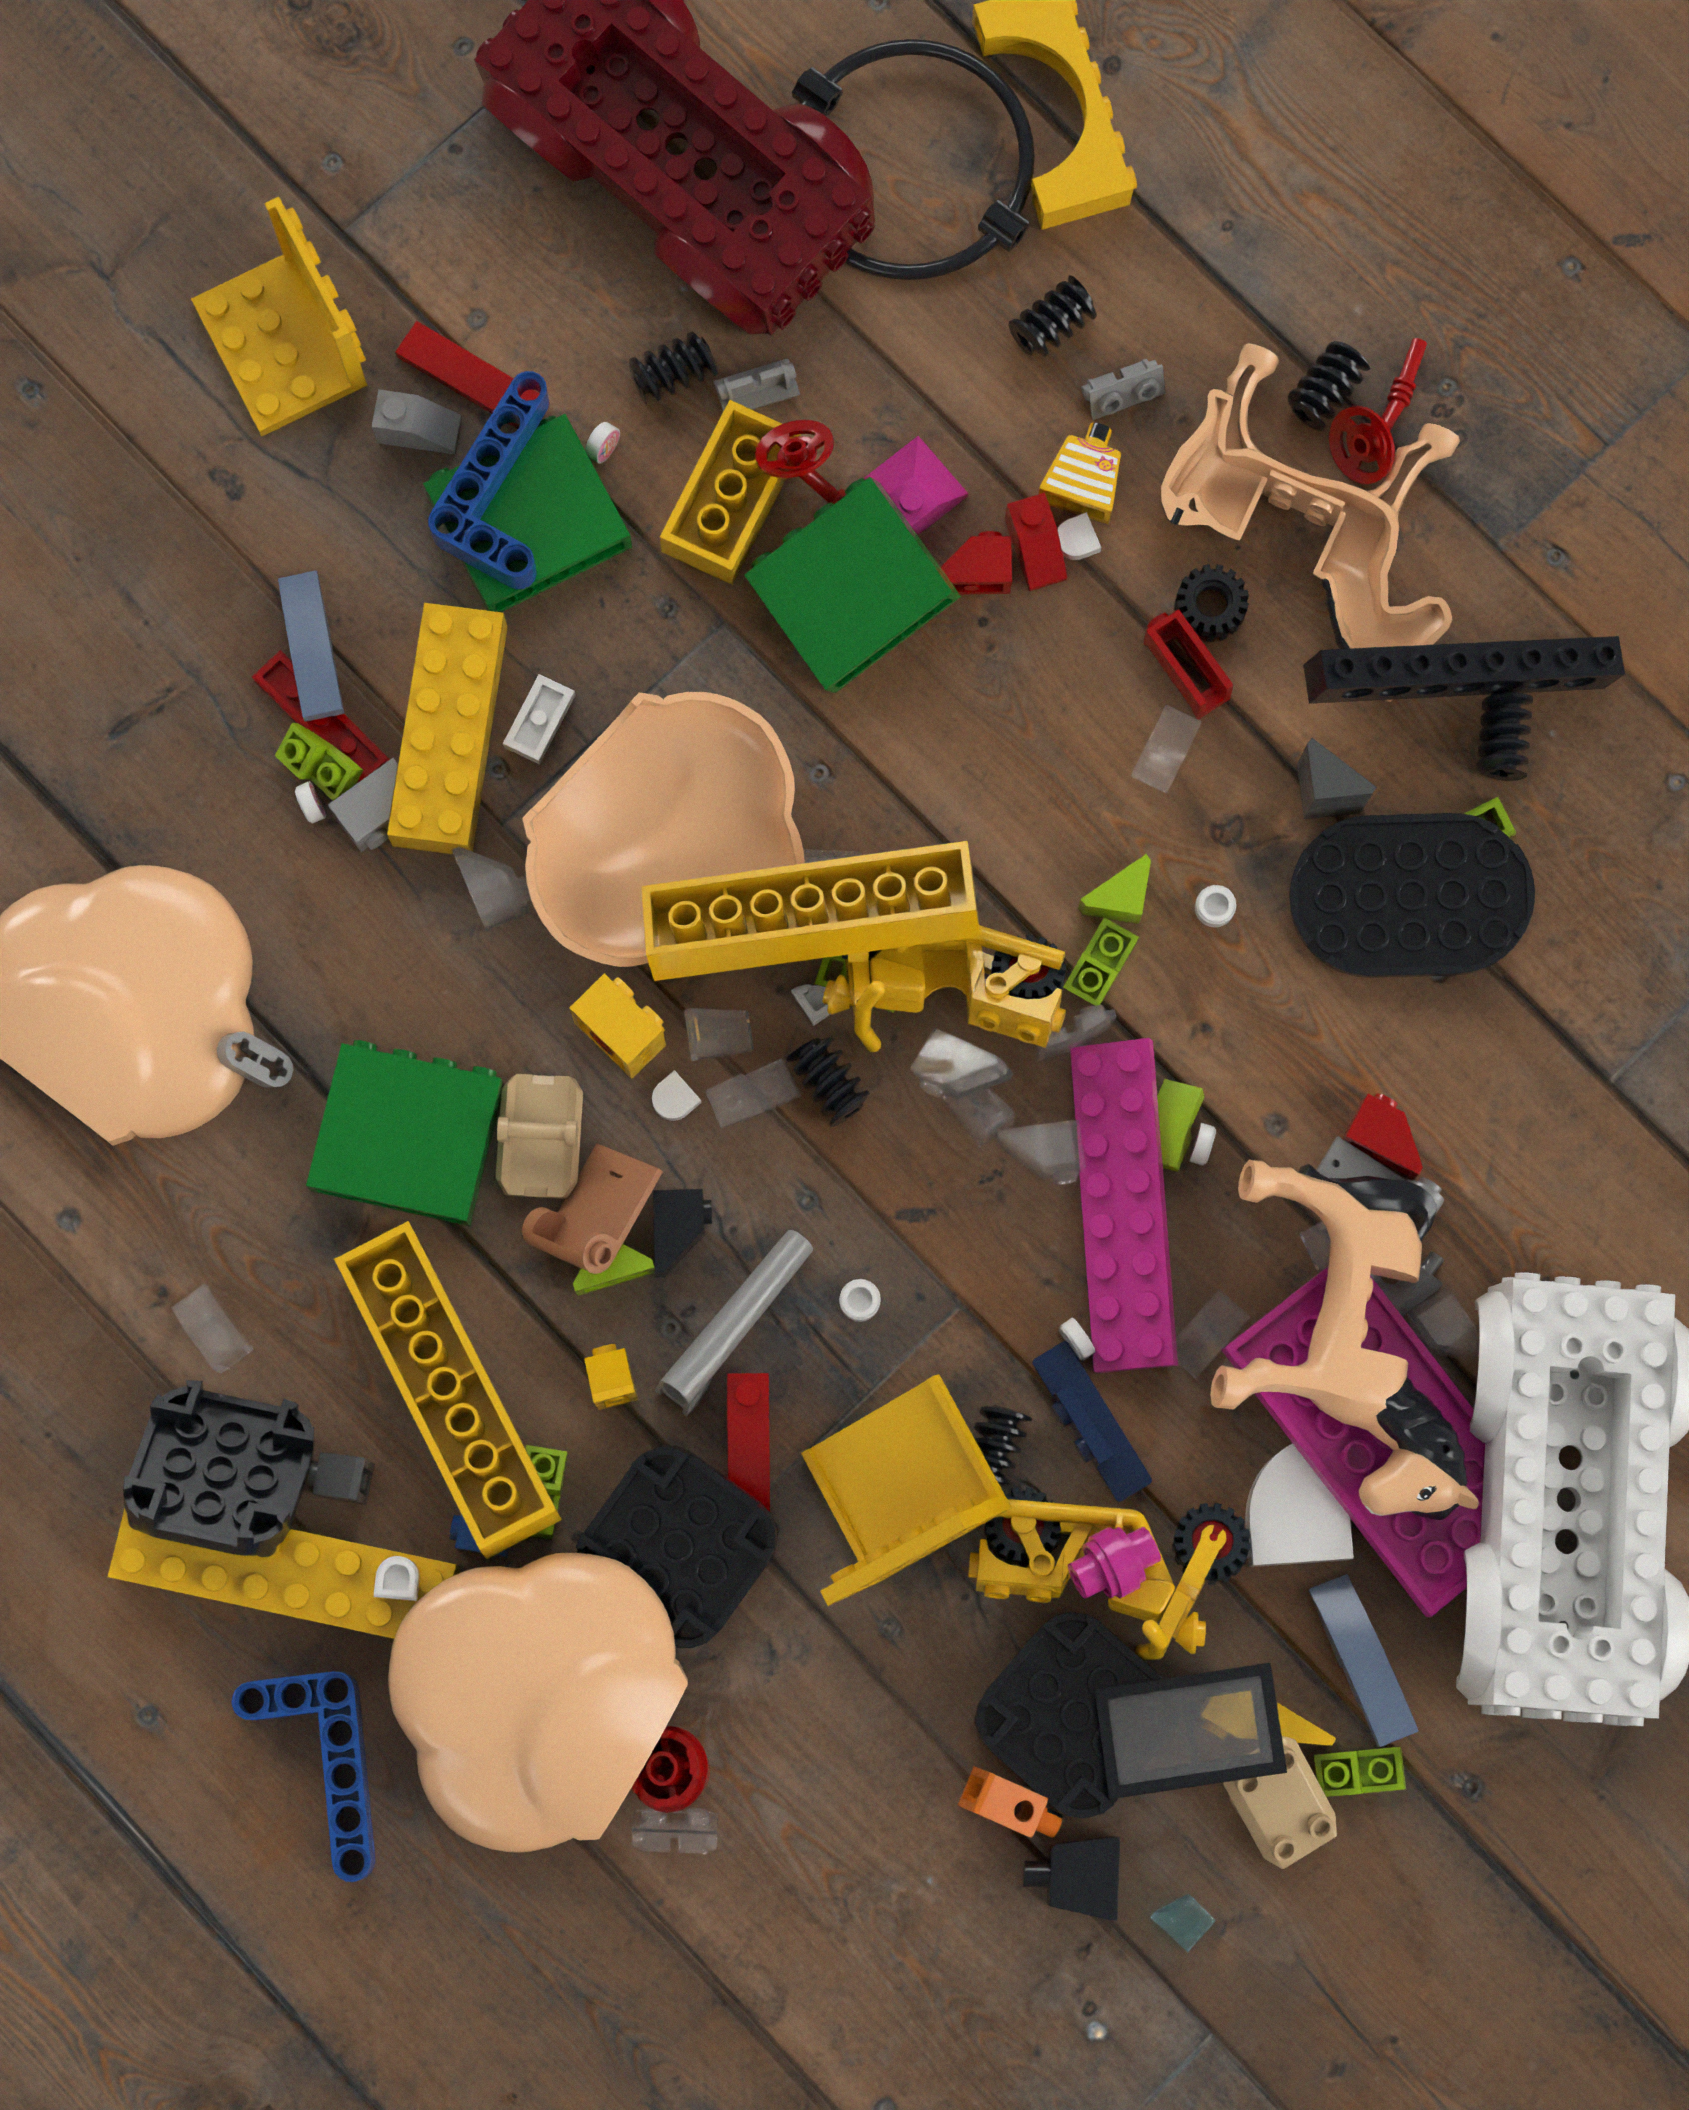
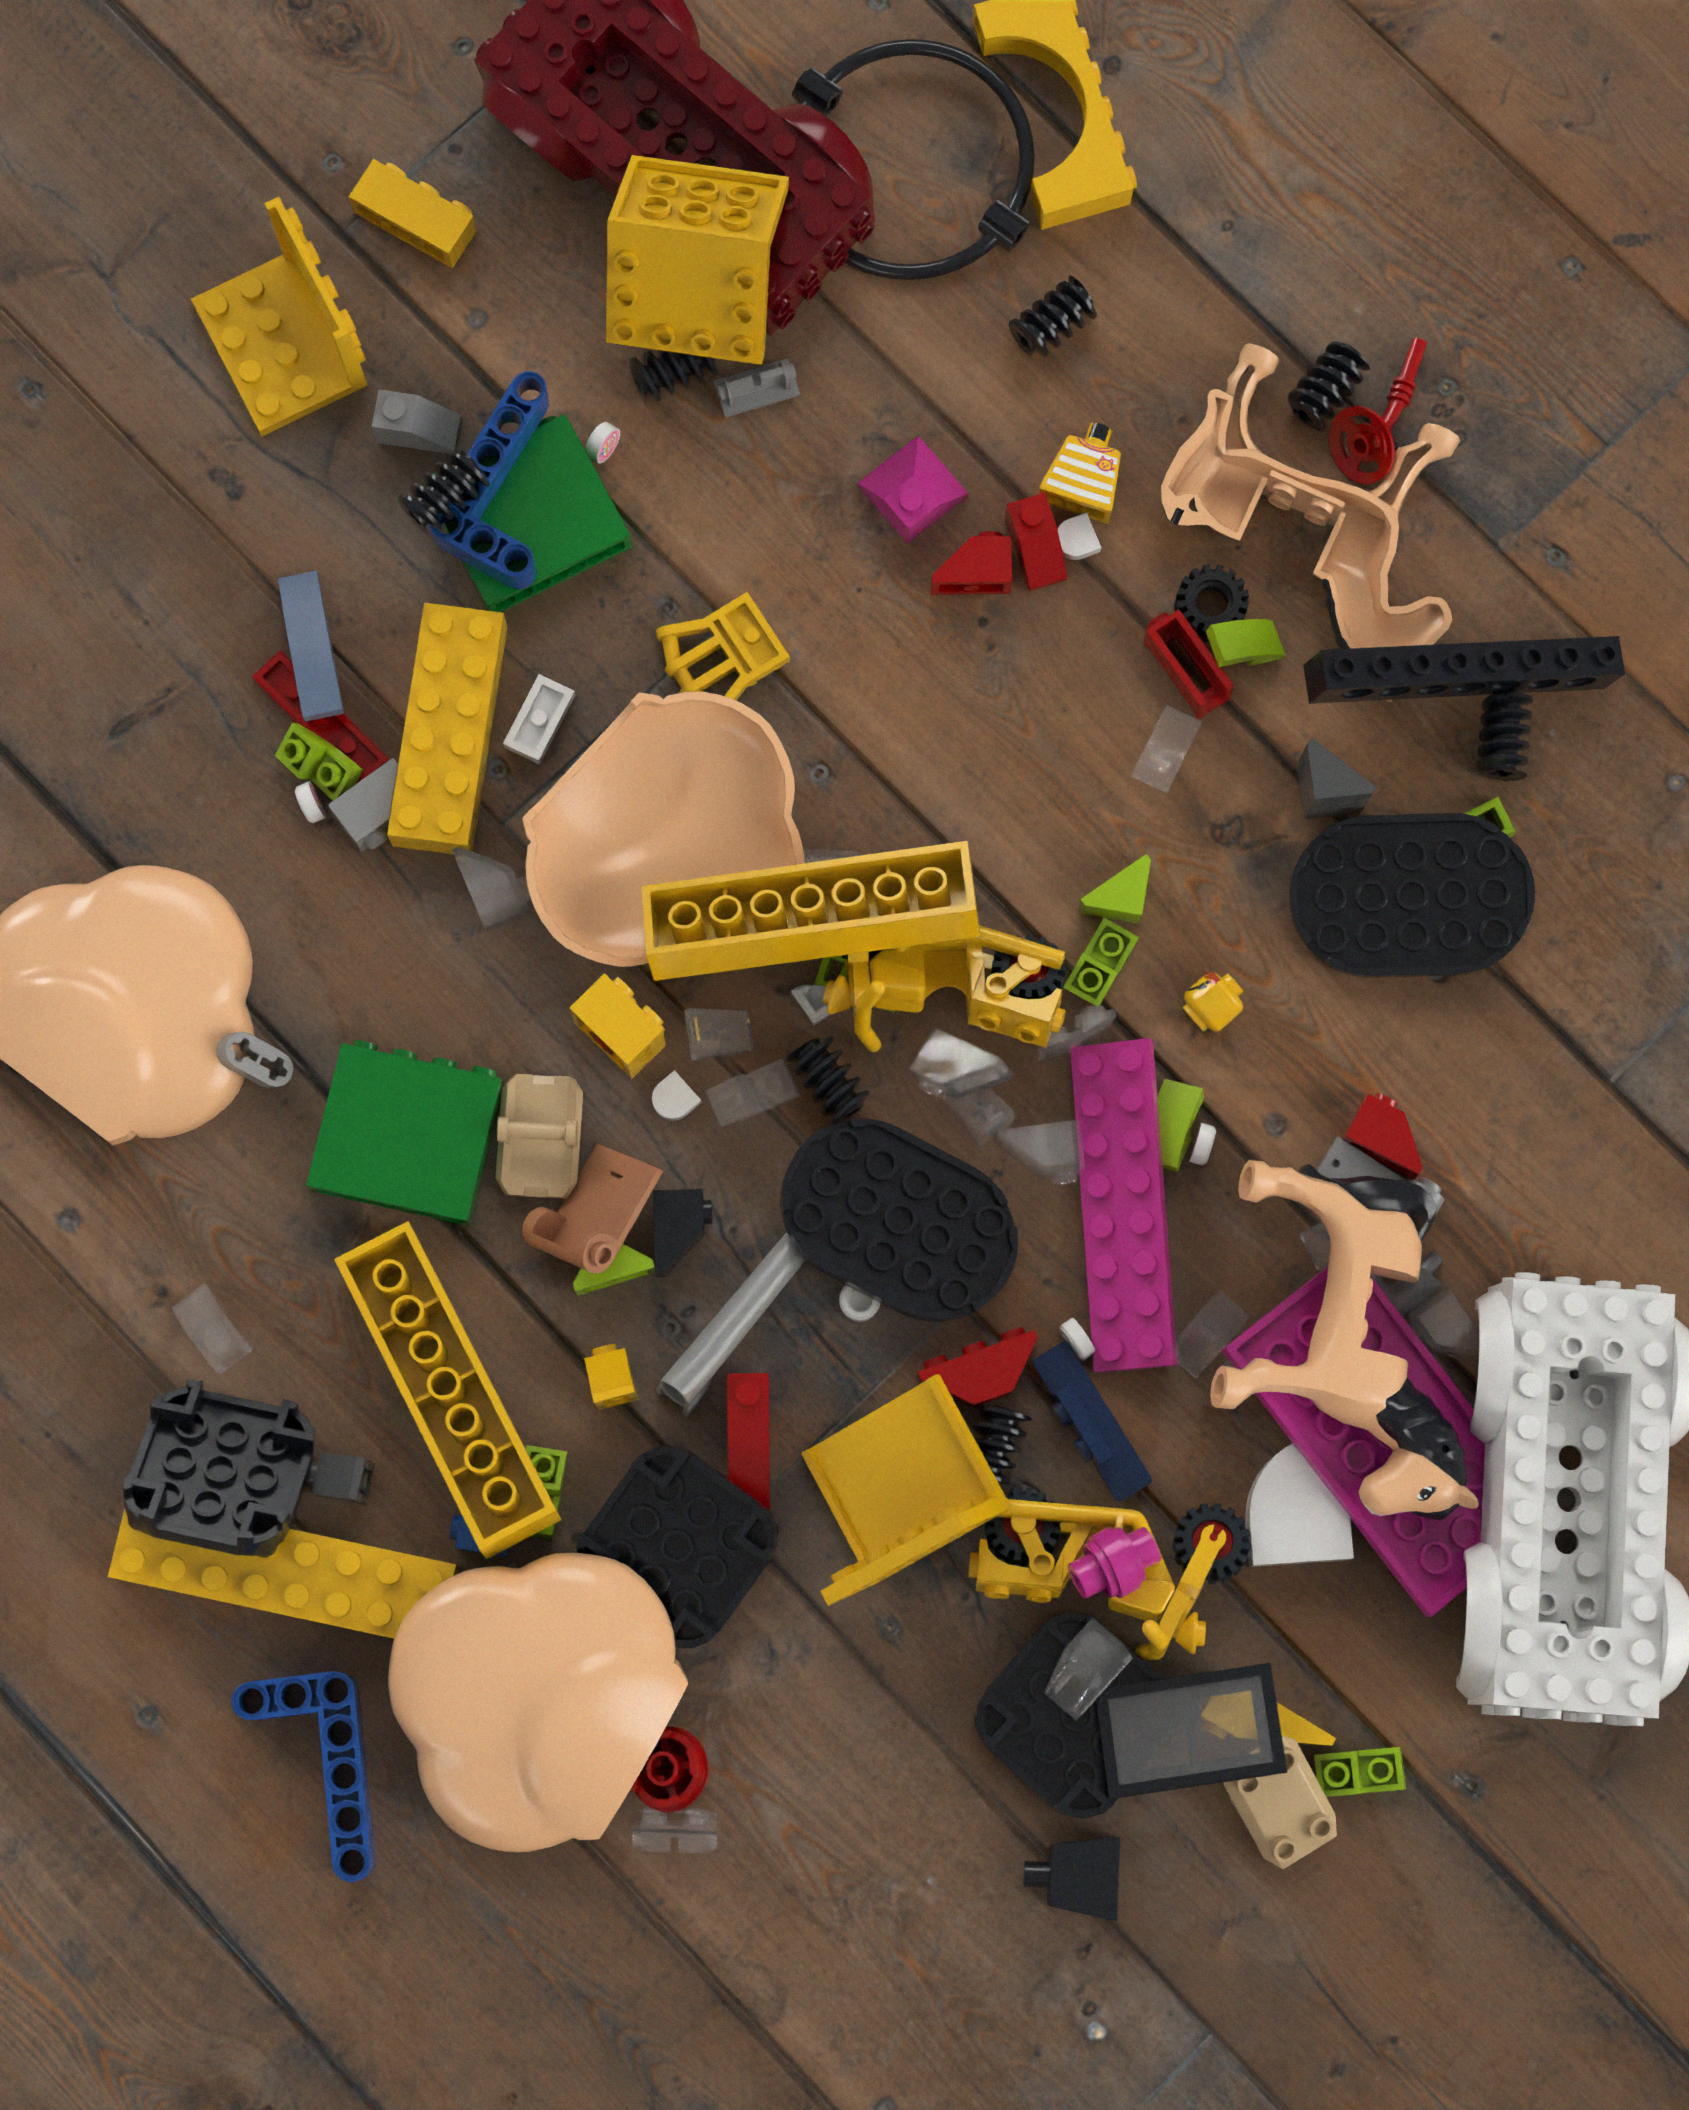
white tile [373,1556,420,1601] -> none
red tile [395,320,550,429] -> none
yellow brick [660,400,801,585] -> none
green brick [744,477,961,693] -> none
red dish [755,419,846,504] -> none
orange torso [957,1766,1063,1838] -> none
light grey hinge [1081,359,1166,420] -> none
clear light blue slope [1151,1894,1216,1952] -> none
white tile [1195,885,1236,927] -> none
sand blue slope [1308,1574,1419,1747] -> none
none -> yellow brick [348,159,477,269]
none -> black piece [398,450,490,535]
none -> yellow bracket [606,155,789,365]
none -> yellow plate [656,592,790,701]
none -> black plate [780,1118,1018,1322]
none -> red slope [917,1327,1038,1408]
none -> clear slope [1044,1618,1133,1721]
none -> yellow head [1182,972,1243,1032]
none -> lime slope [1206,619,1286,667]

